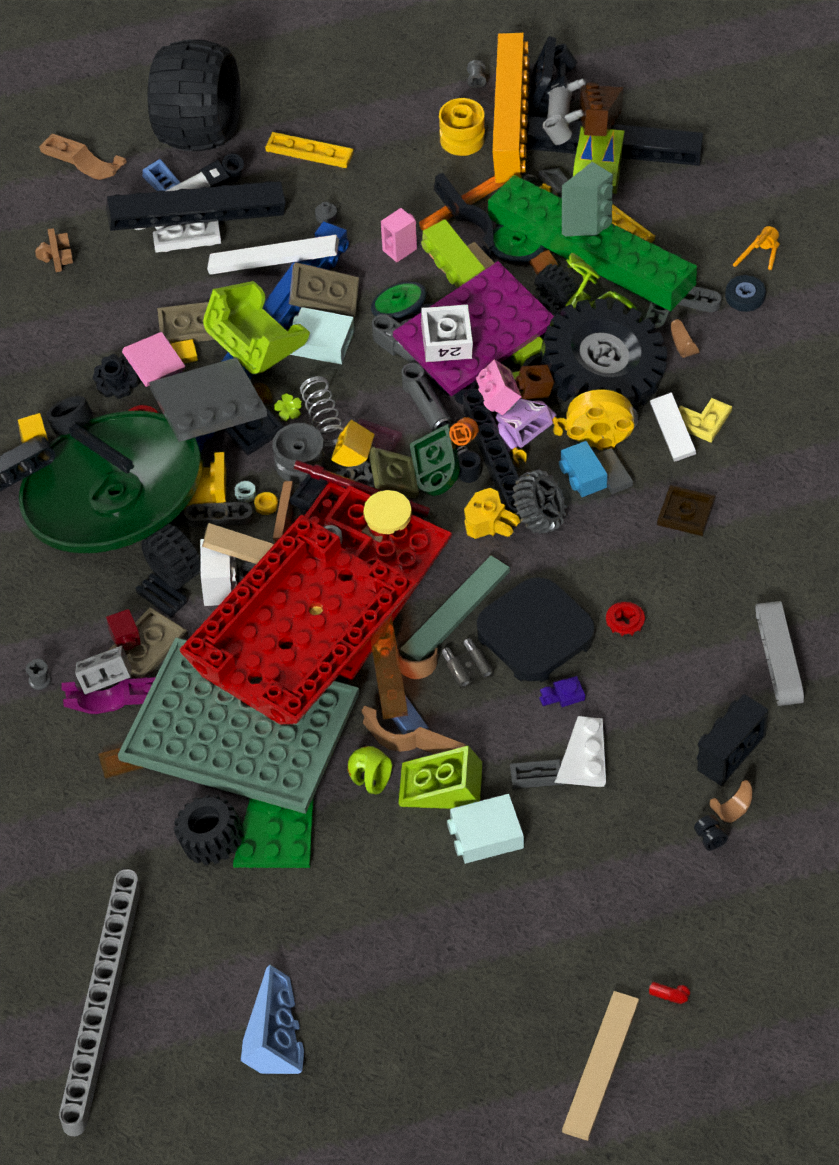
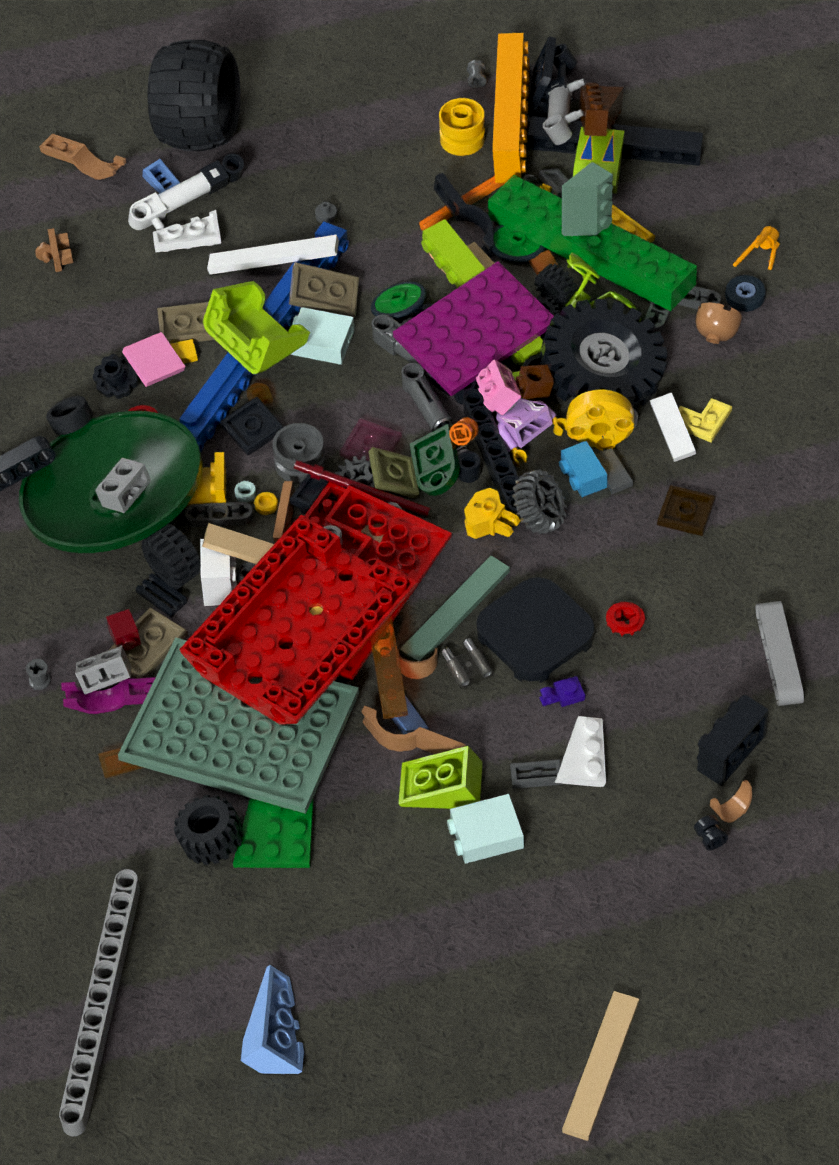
yellow slope [18,413,48,444] -> none
black axle [69,423,135,474] -> none
black brick [106,181,285,231] -> none
dark grey plate [149,357,267,442] -> none
yellow tile [265,132,354,168] -> none
lime plant [274,393,302,421] -> none
light grey piece [300,376,344,446] -> none
yellow brick [331,420,374,467] -> none
lime helmet [347,746,392,794] -> none
light yellow tile [364,490,412,534] -> none
bright pink brick [381,208,417,262] -> none
white brick [421,305,473,362] -> none
red arm [649,982,690,1004] -> none
medium nougat helmet [671,319,700,358] -> none
none -> light grey brick [95,458,151,513]
none -> medium nougat cylinder [695,303,743,344]

